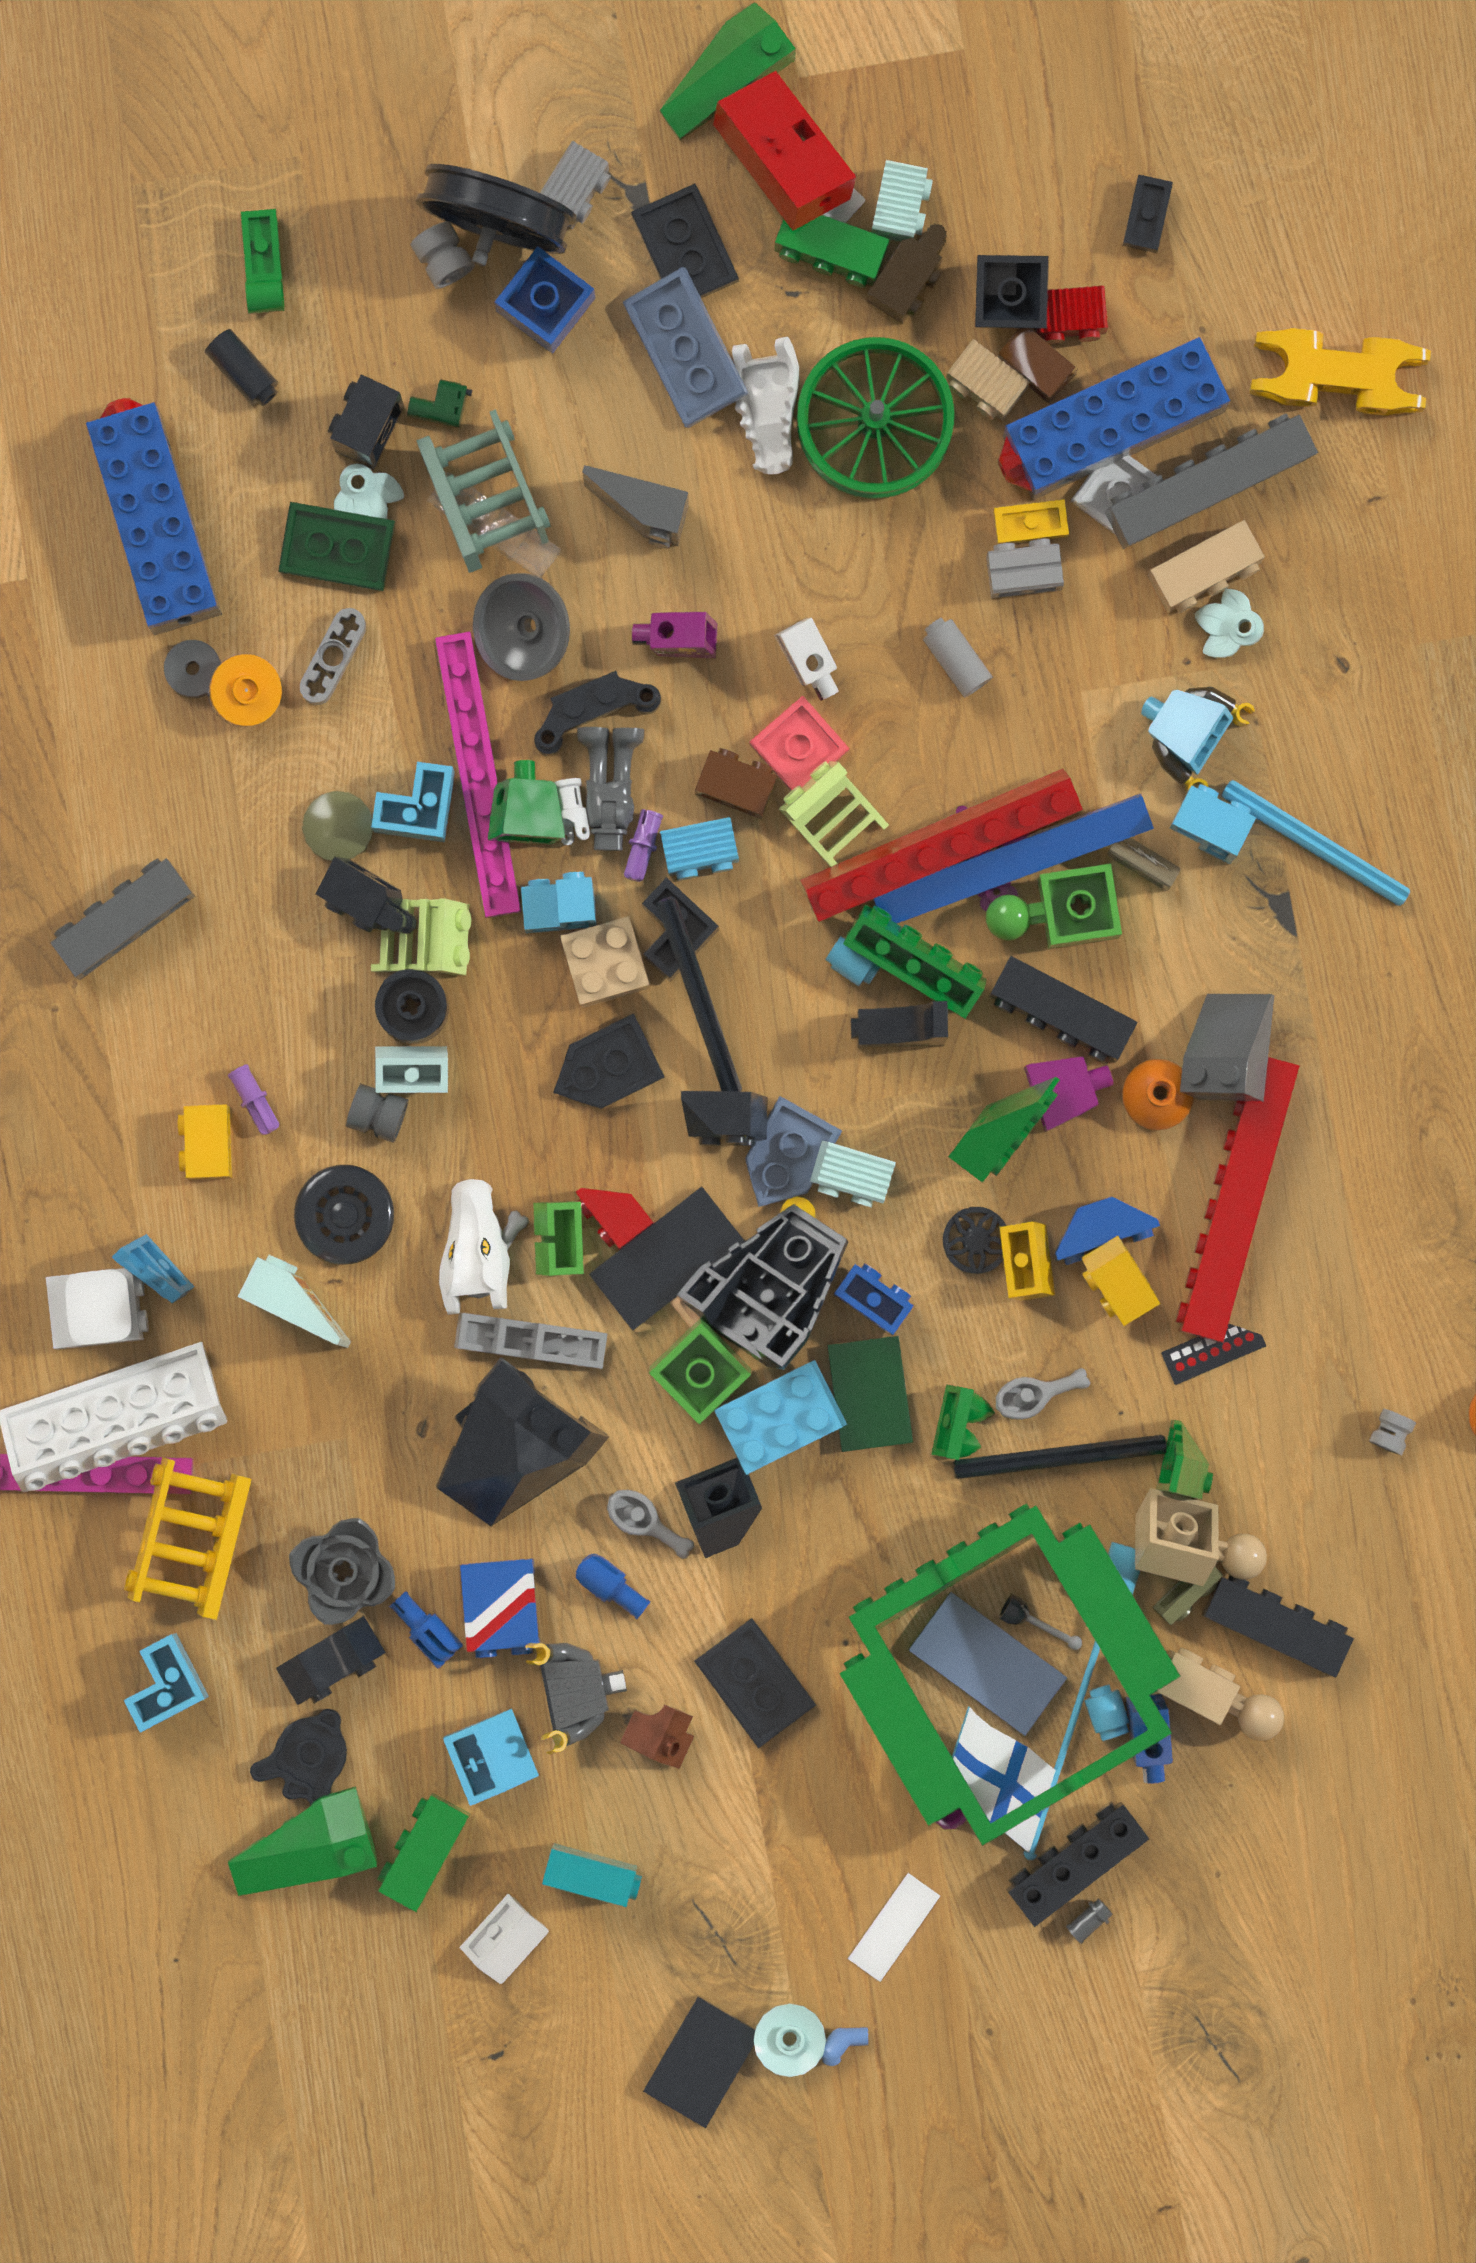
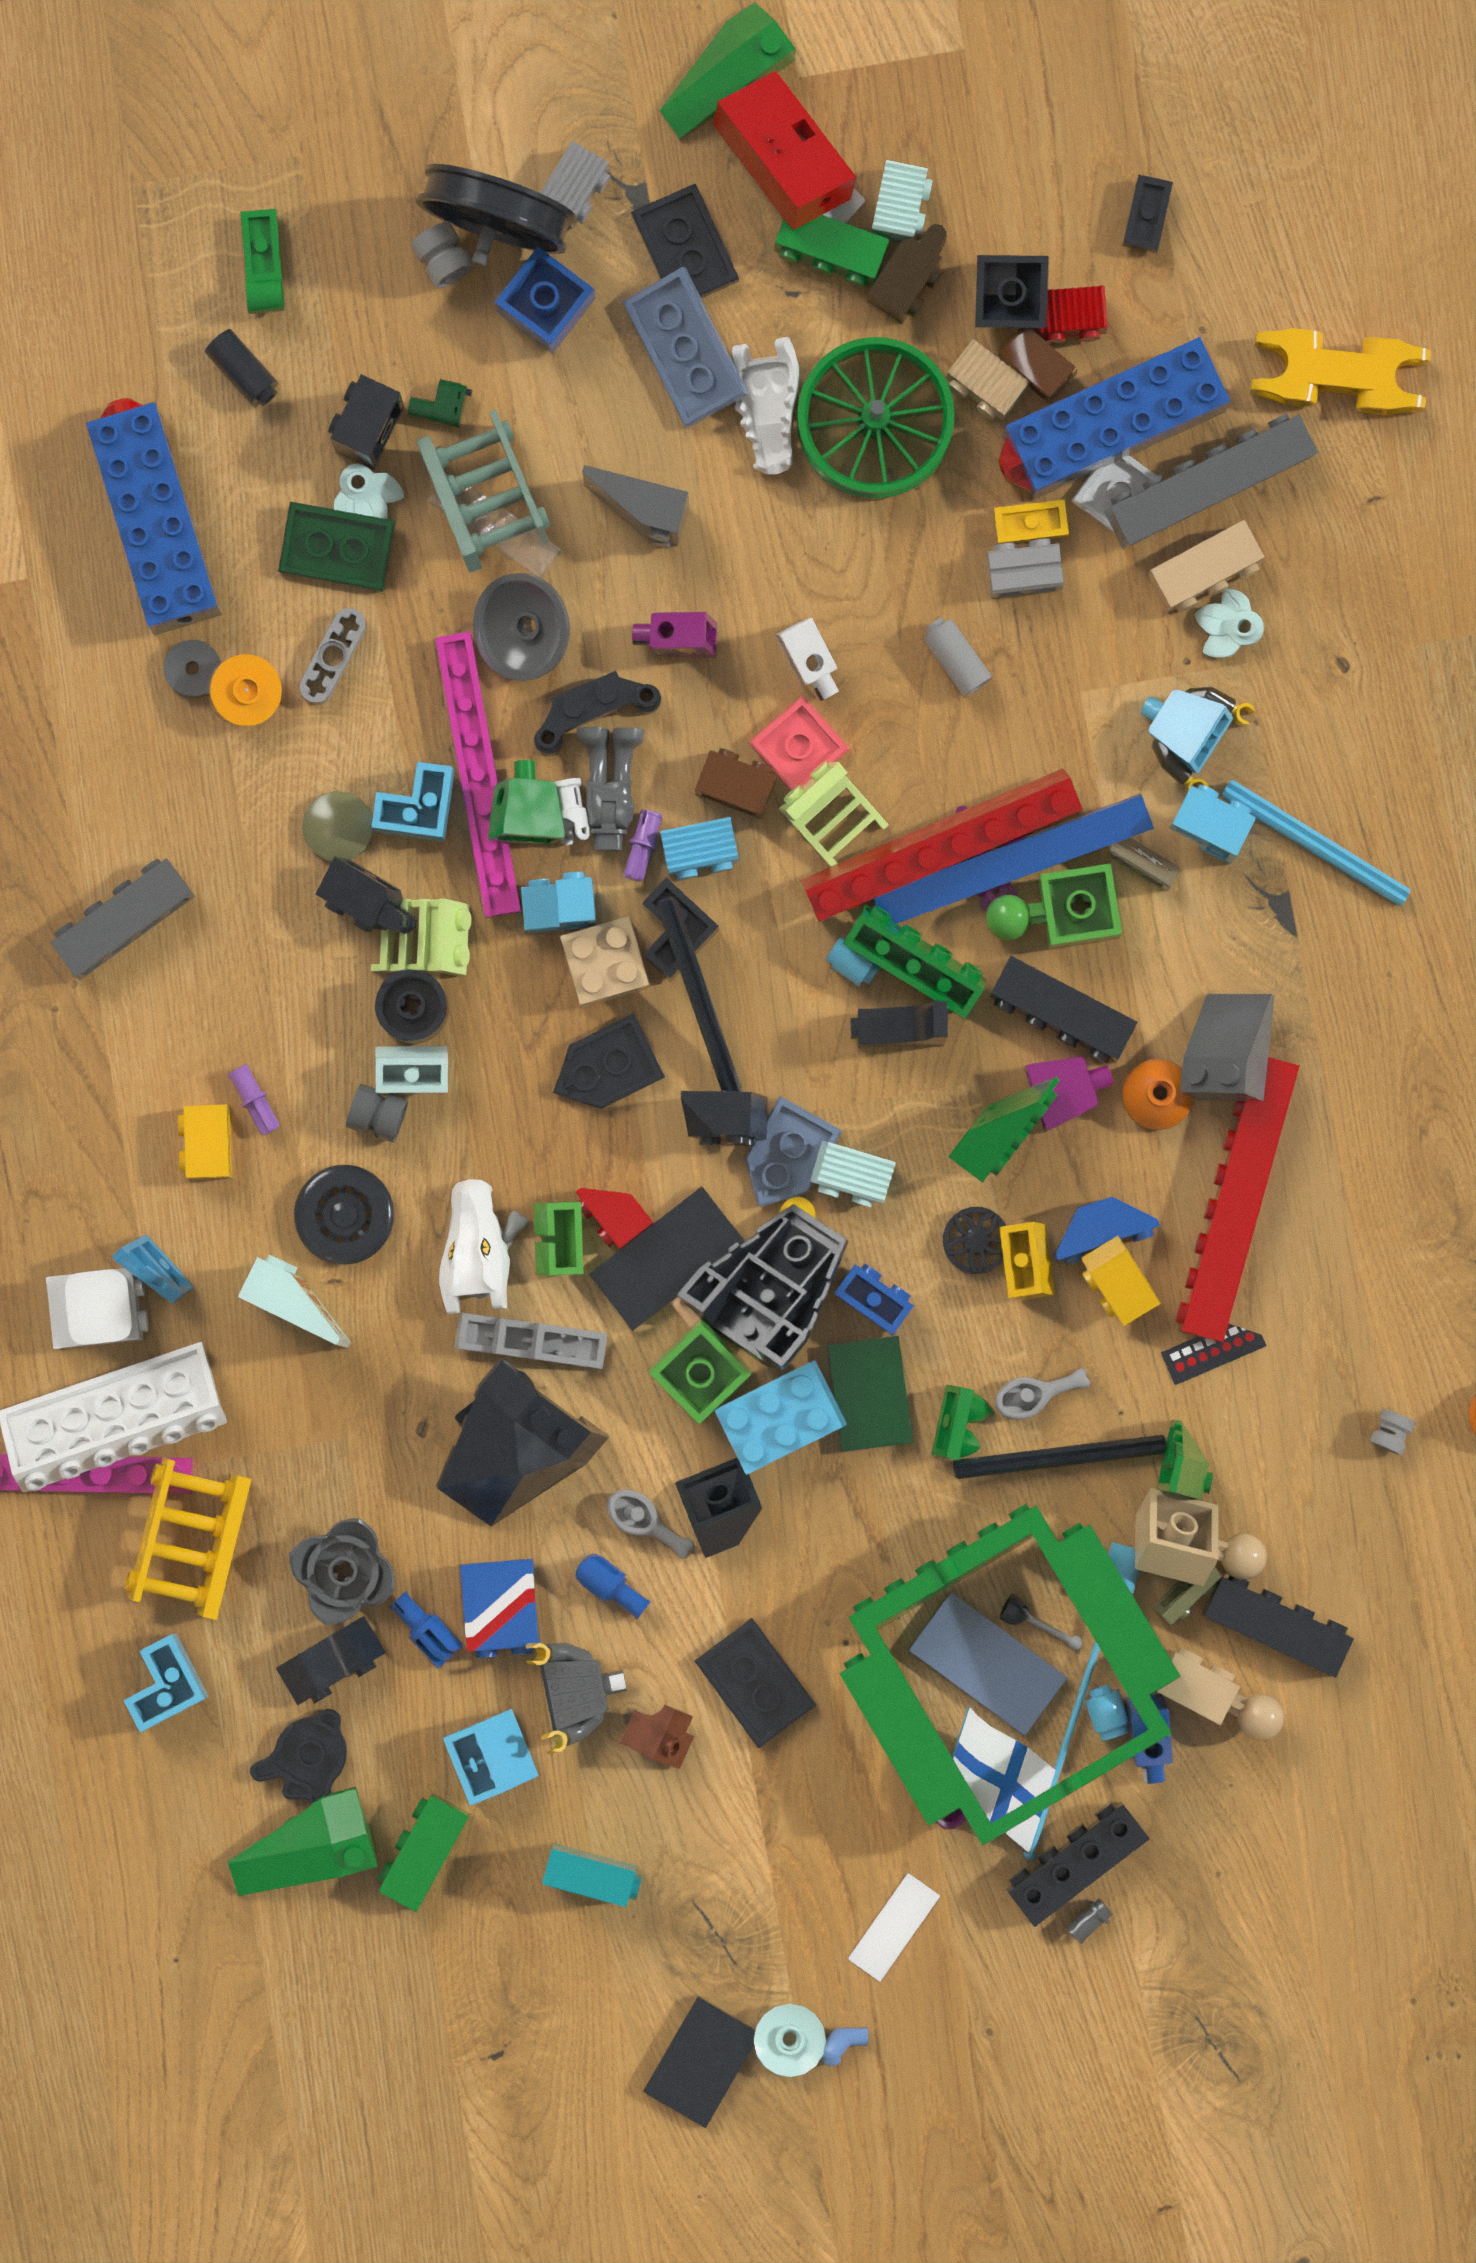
white panel [459,1894,549,1984] -> none

